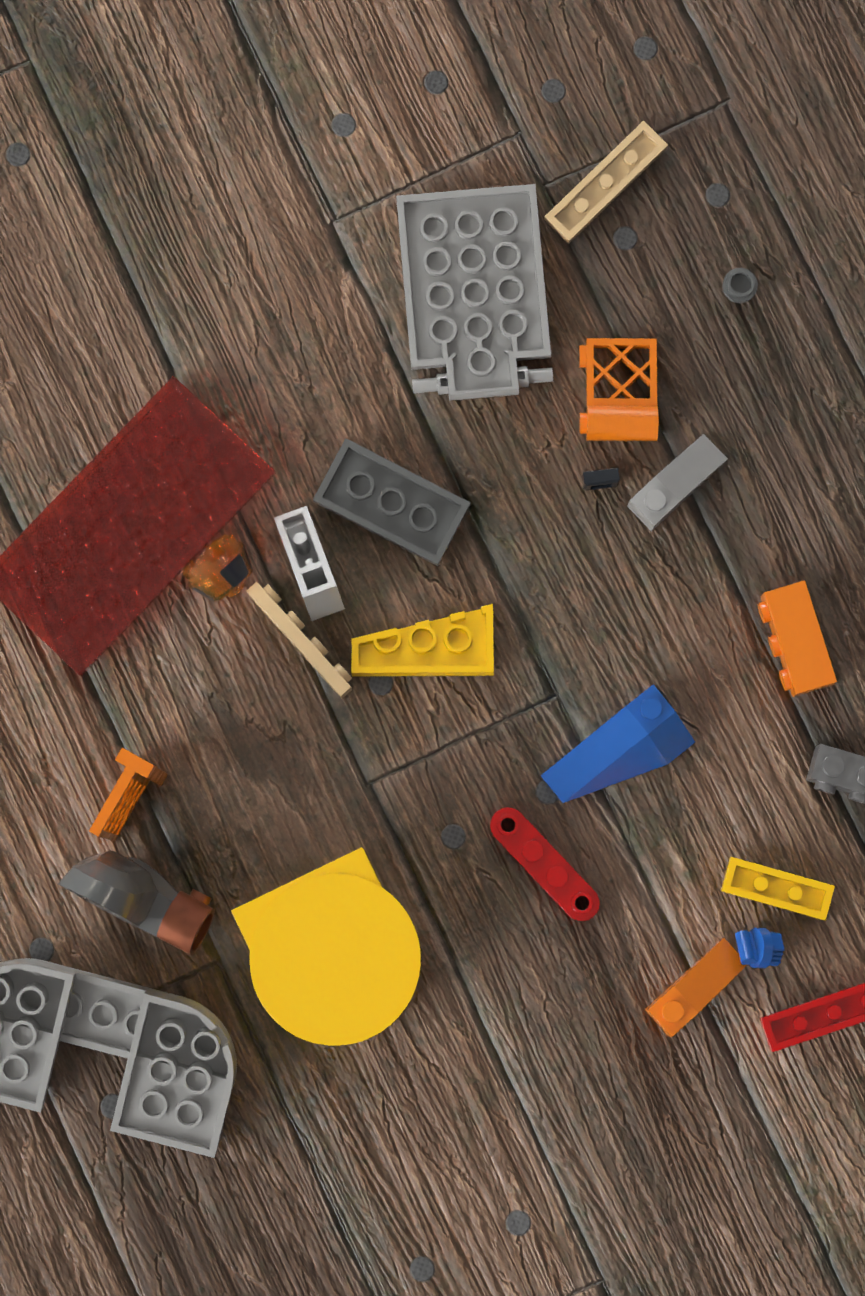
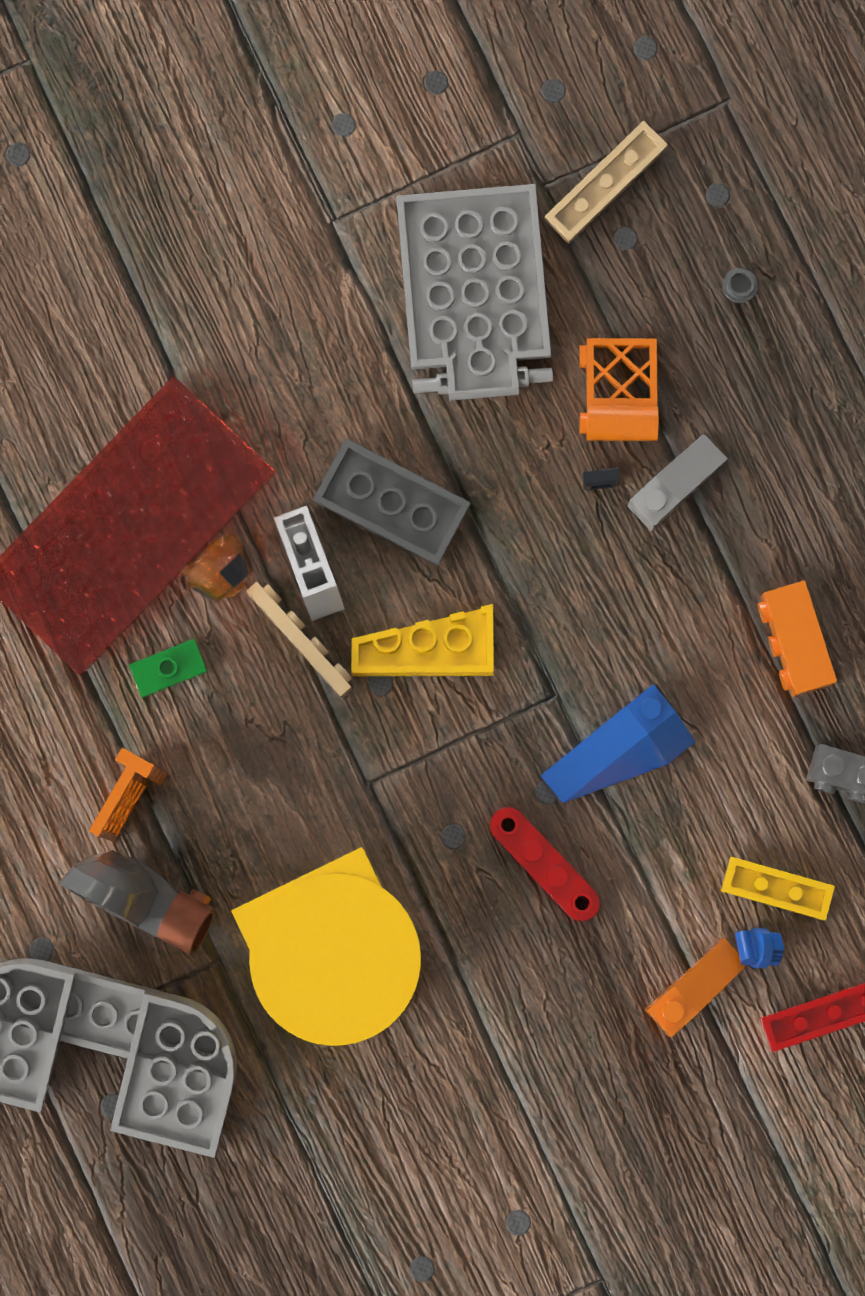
none -> green plate [129,639,208,699]

